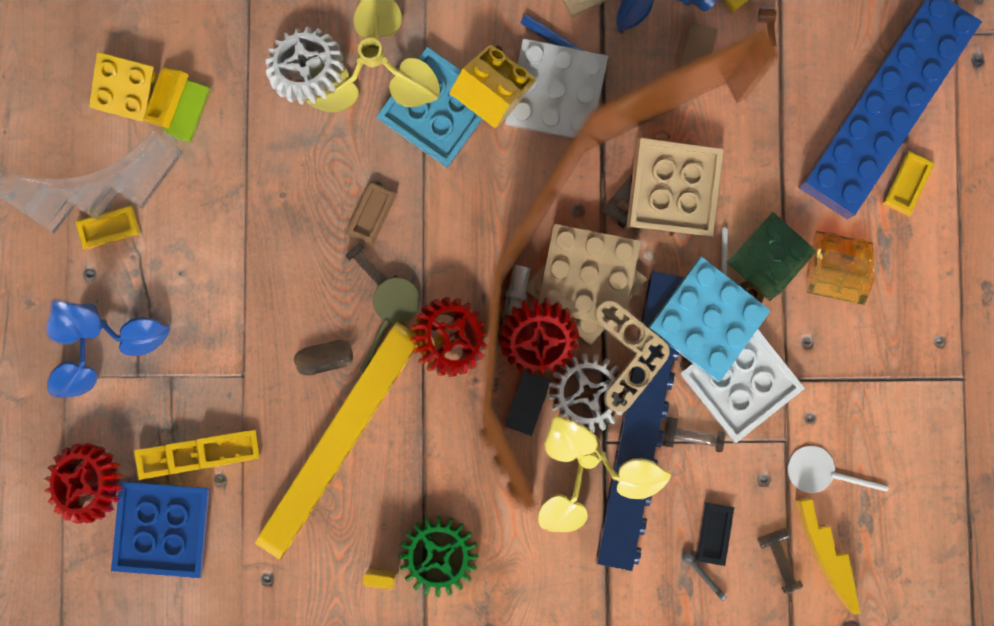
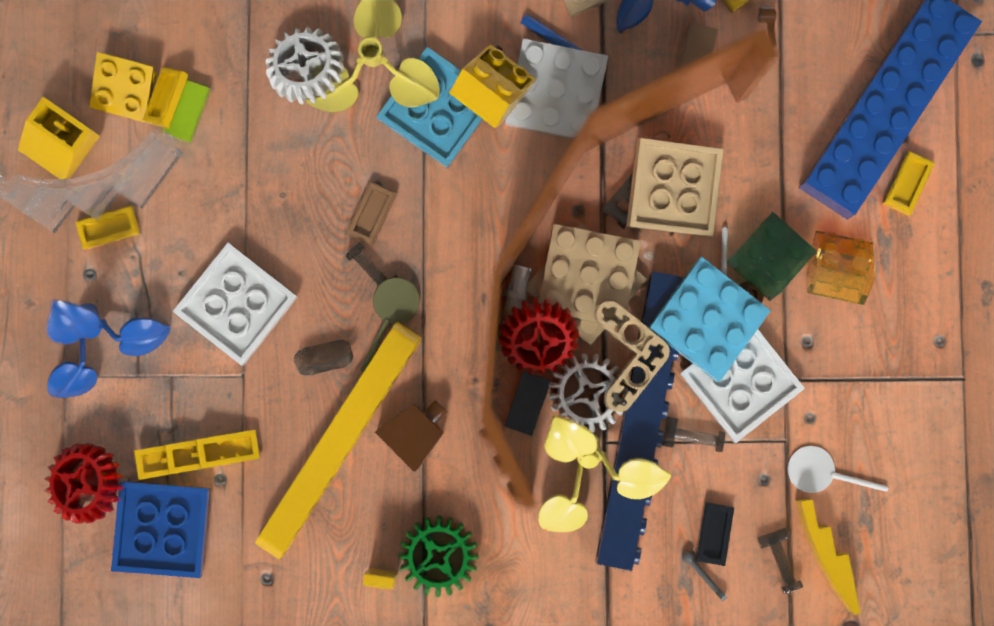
red gear [409,297,489,377] -> none
none -> yellow slope [18,97,100,184]
none -> white plate [173,243,298,366]
none -> reddish brown torso [375,400,448,472]

